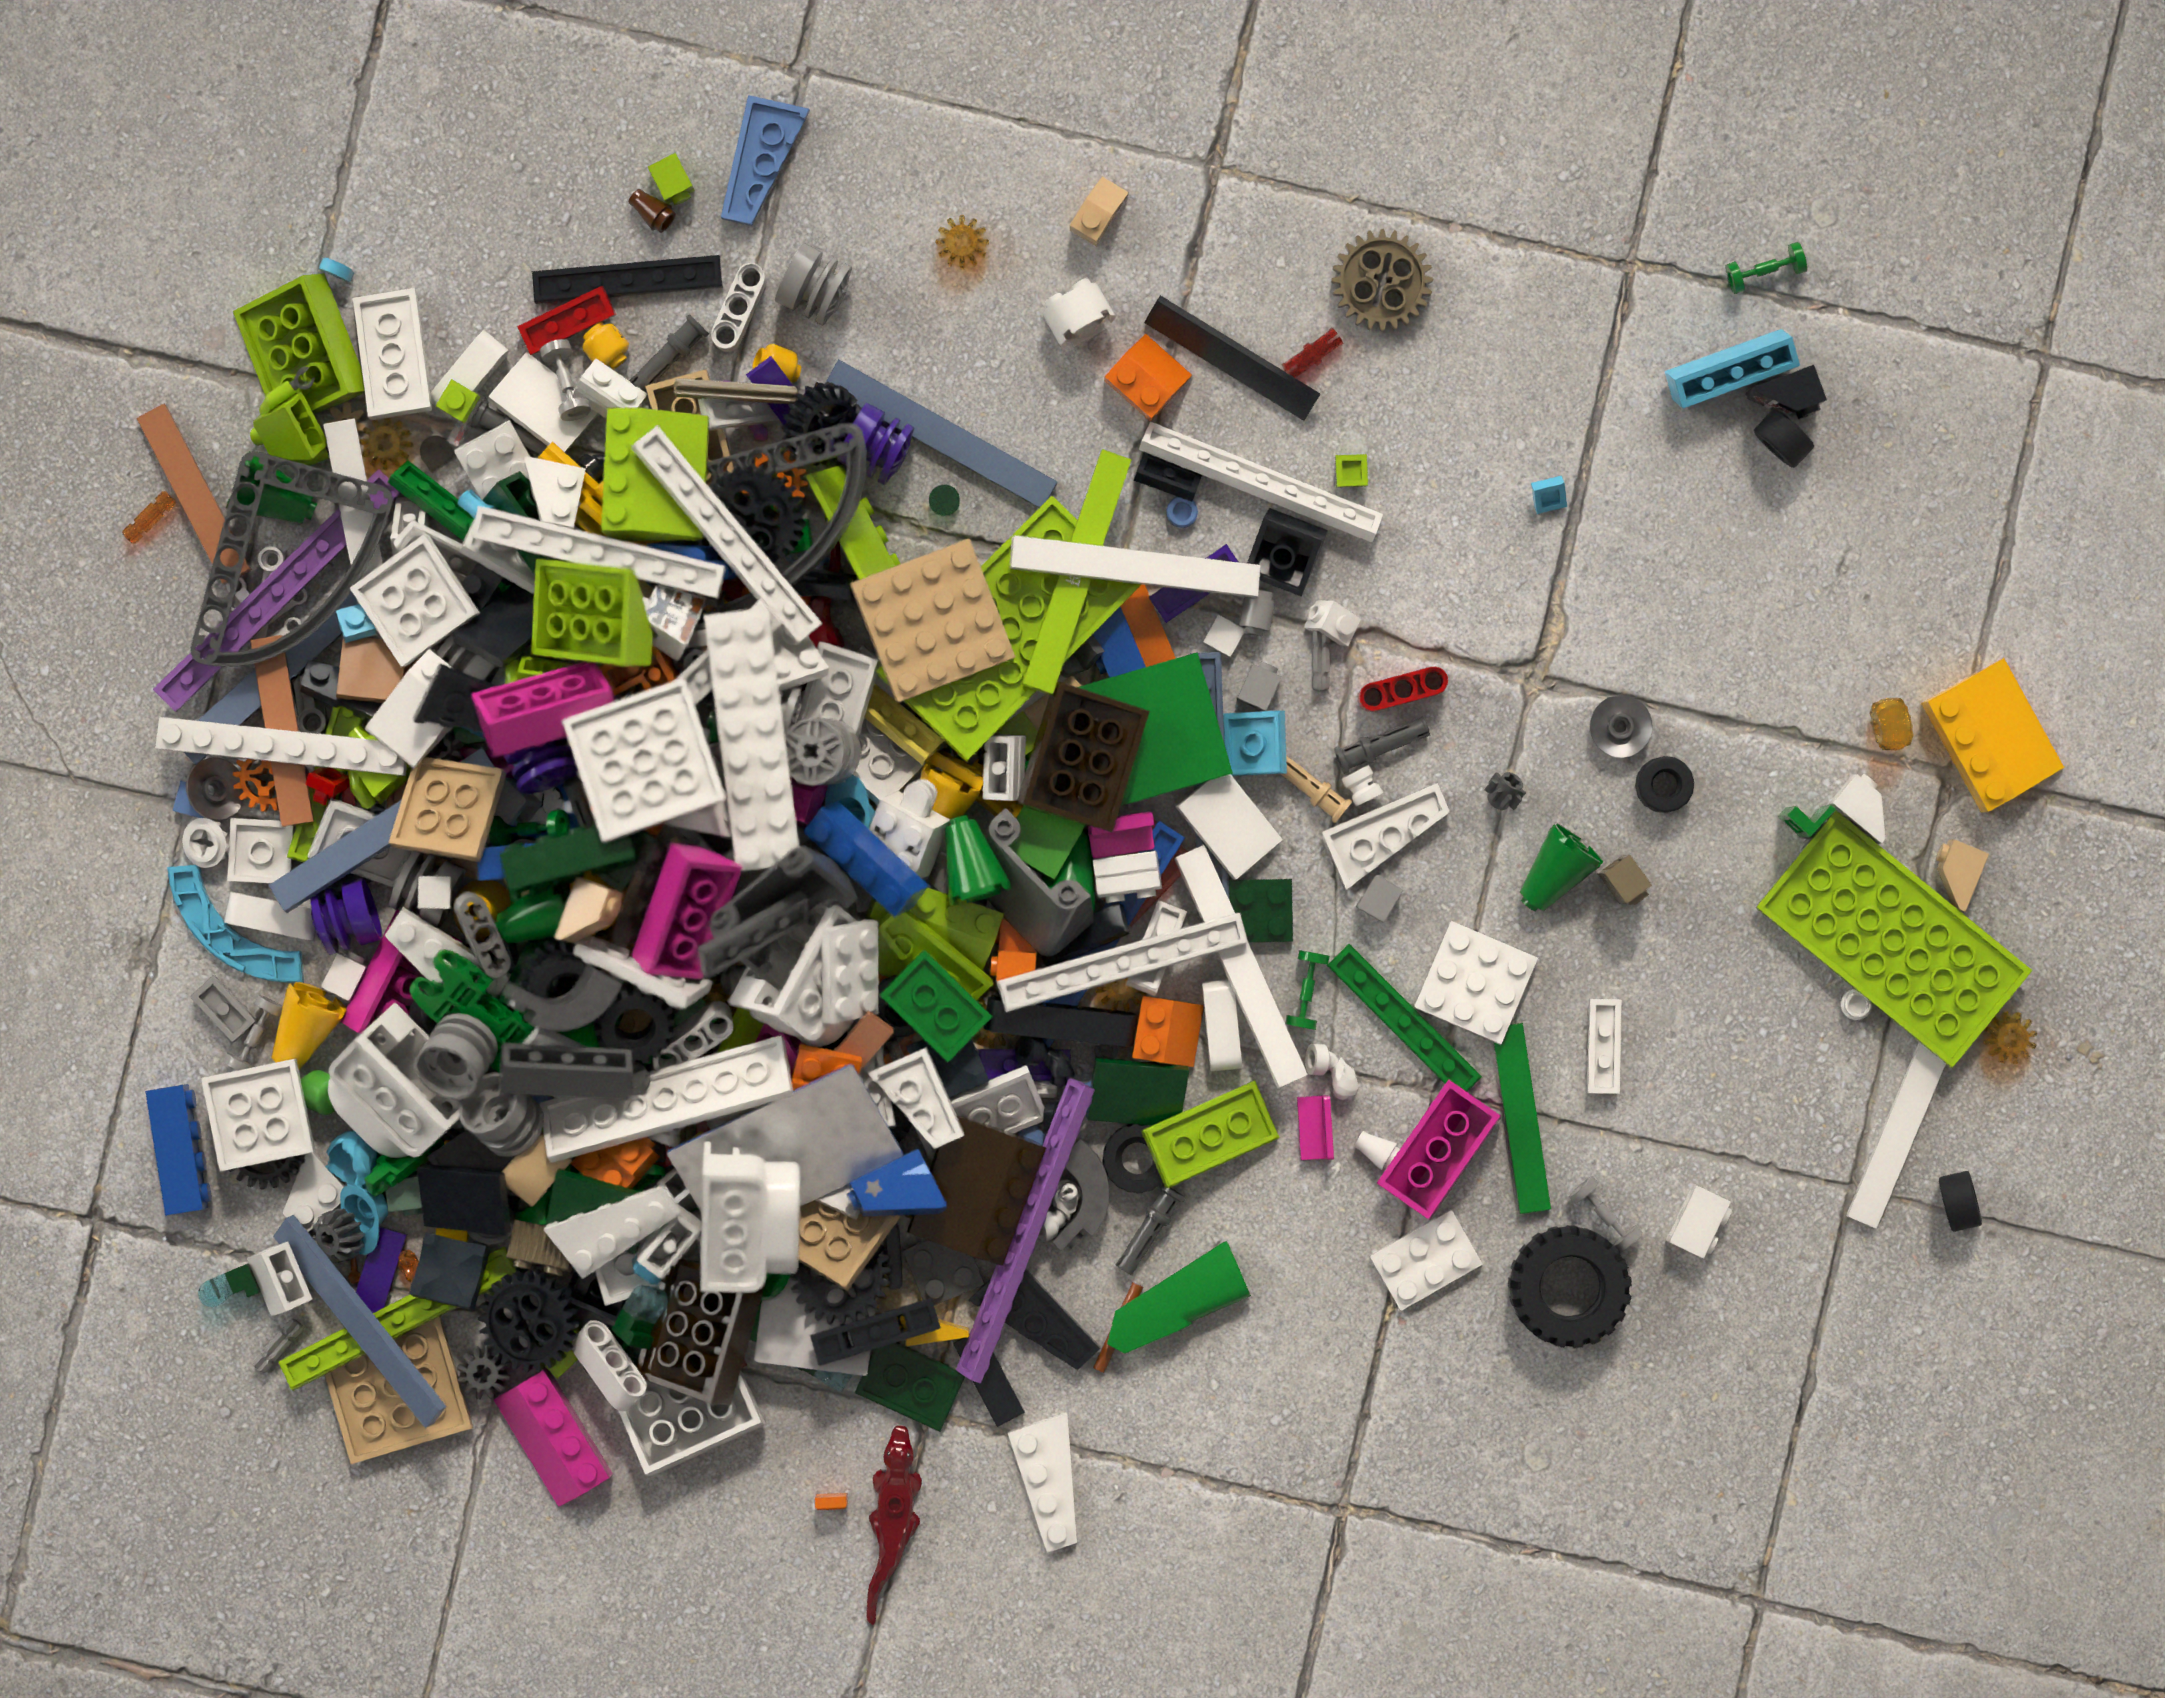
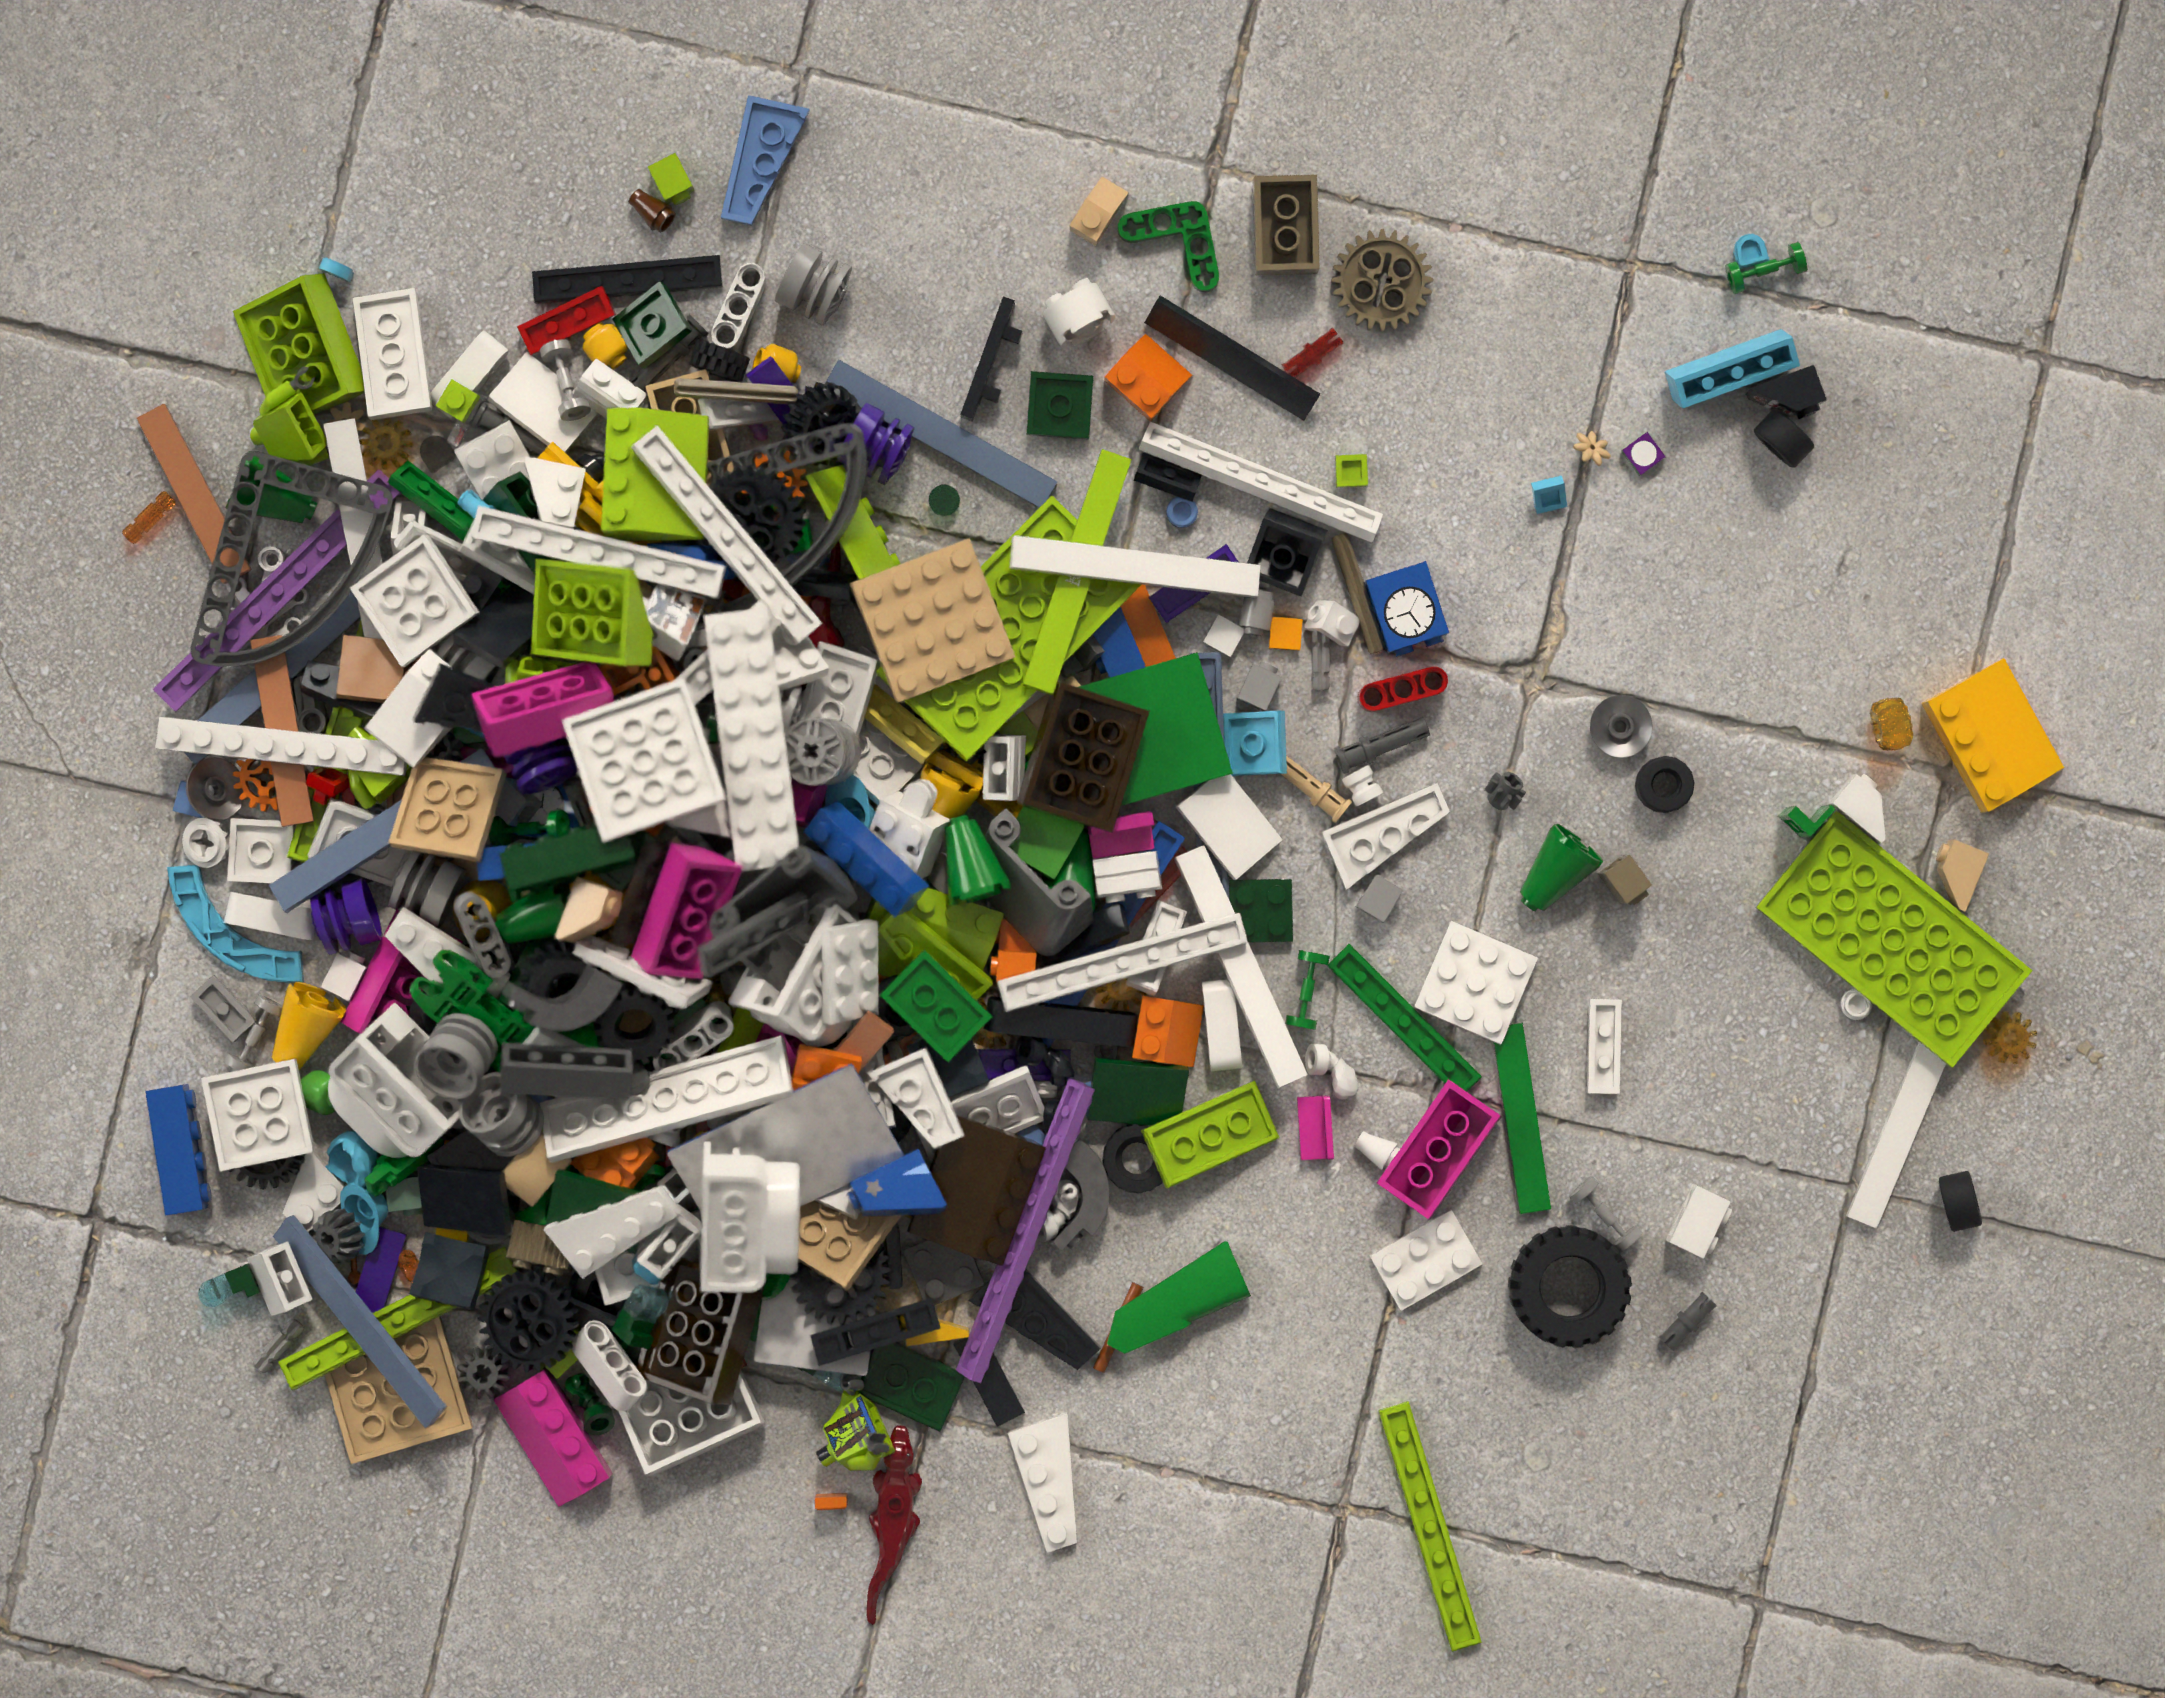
medium azure plate [336,604,376,643] -> none
white tile [418,876,452,909] -> none
clear yellow gear [936,215,989,270] -> none
dark grey pin [1115,1183,1186,1275] -> none
none -> dark green arm [564,1373,615,1436]
none -> plate [612,281,692,369]
none -> black tyre [689,340,750,383]
none -> torso [816,1373,895,1471]
none -> black hinge [960,296,1023,422]
none -> dark green plate [1027,371,1094,439]
none -> green beam [1118,201,1219,292]
none -> dark tan brick [1253,174,1320,276]
none -> light orange tile [1269,617,1303,651]
none -> dark tan axle [1331,533,1386,654]
none -> brick [1364,561,1449,657]
none -> lime tile [1378,1401,1482,1652]
none -> tan plant [1573,431,1611,466]
none -> tile [1621,432,1666,476]
none -> dark grey pin [1659,1292,1717,1351]
none -> medium azure tile [1733,234,1769,269]

